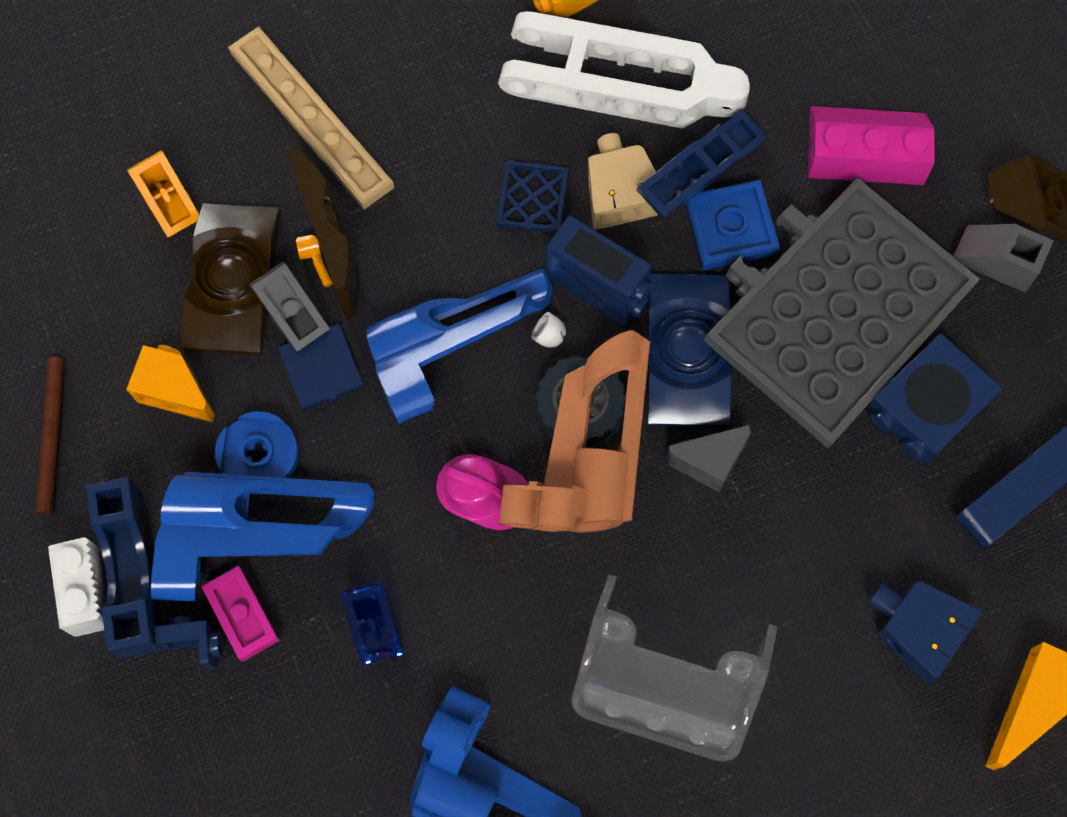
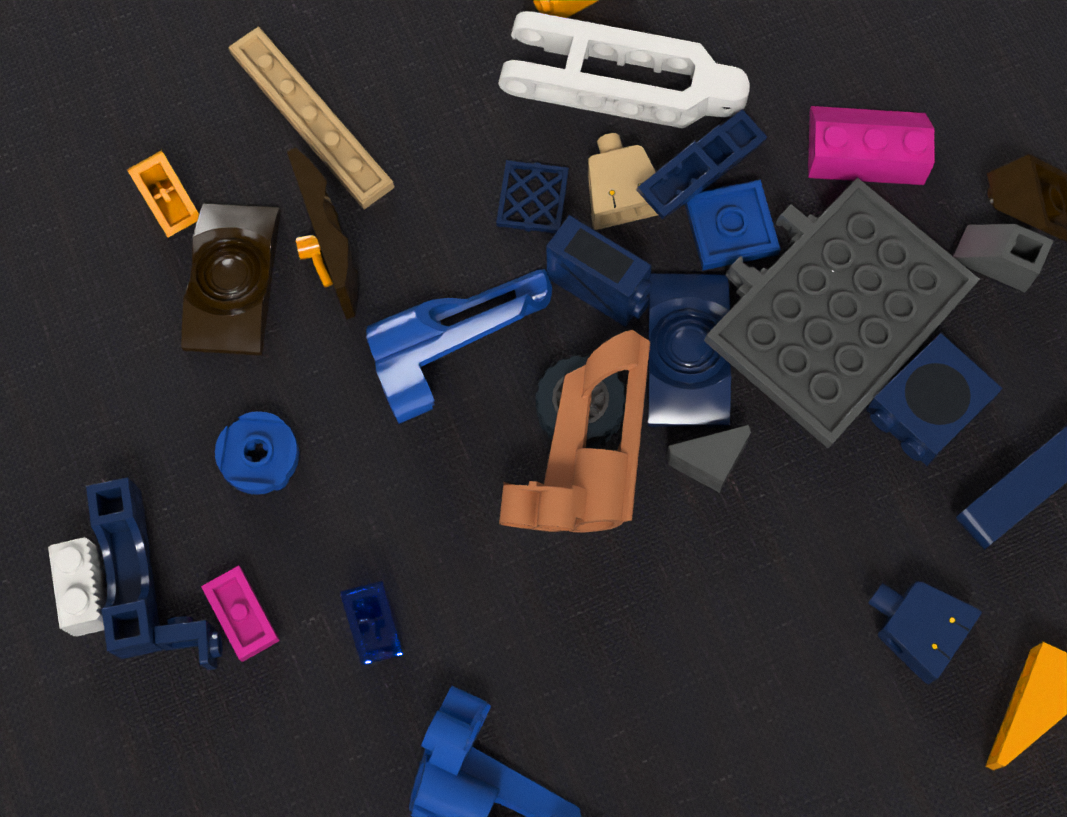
copper bar [35,357,64,516] -> none
light orange slope [126,345,215,422] -> none
blue panel [151,472,374,601] -> none
dark grey slope [249,262,330,352] -> none
dark blue piece [278,324,364,411] -> none
dark pink piece [436,454,529,531] -> none
white hinge [531,312,566,348] -> none
clear windscreen [571,574,777,761] -> none

